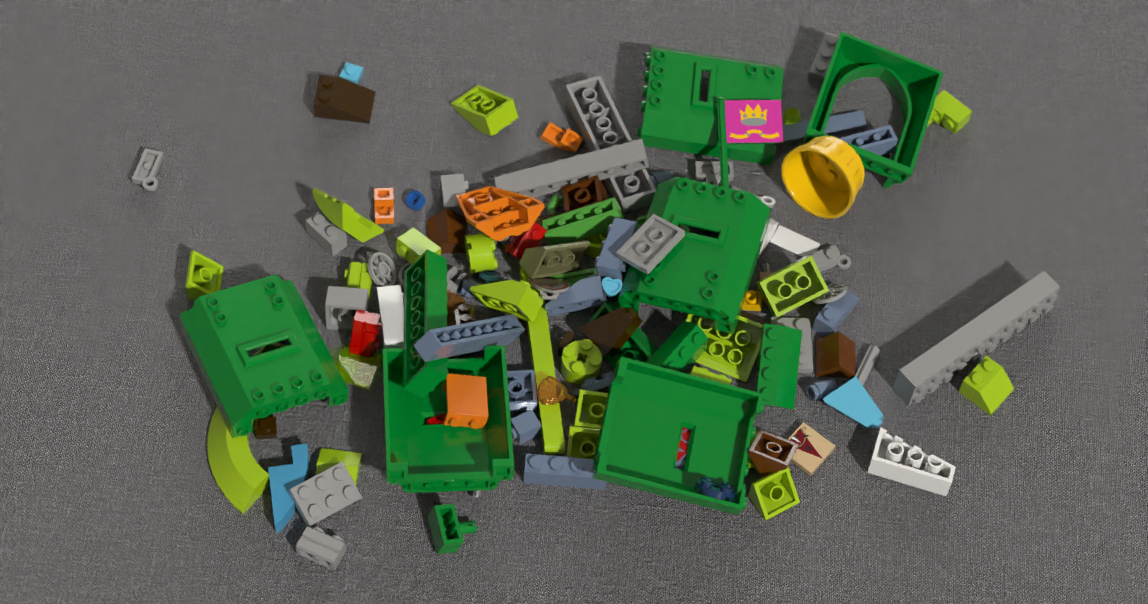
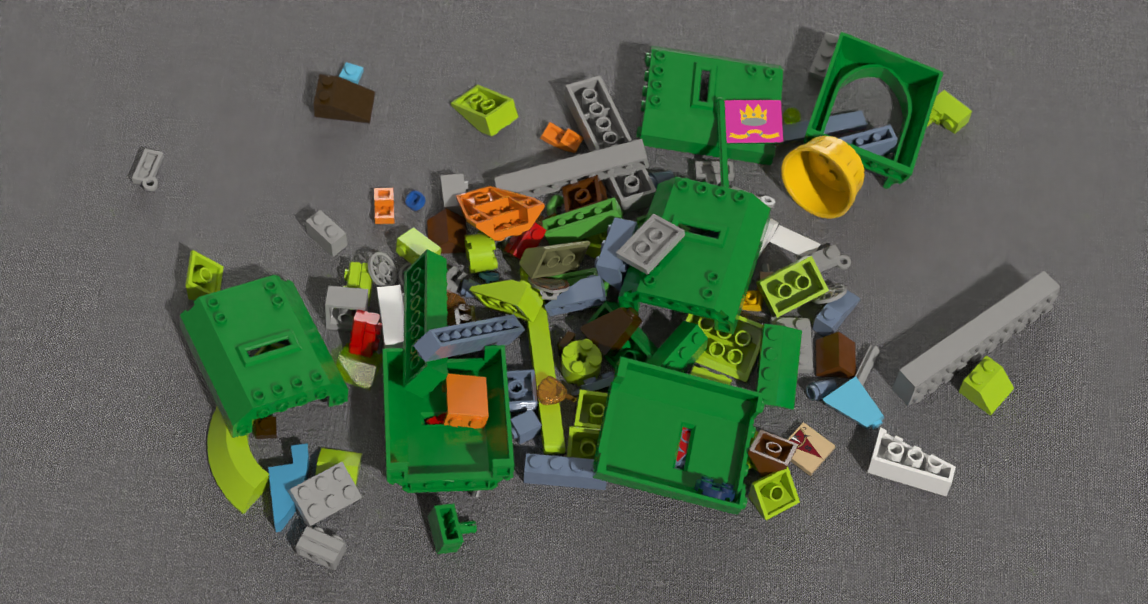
lime wedge [312,188,384,243] -> none
medium azure piece [602,277,623,297] -> none

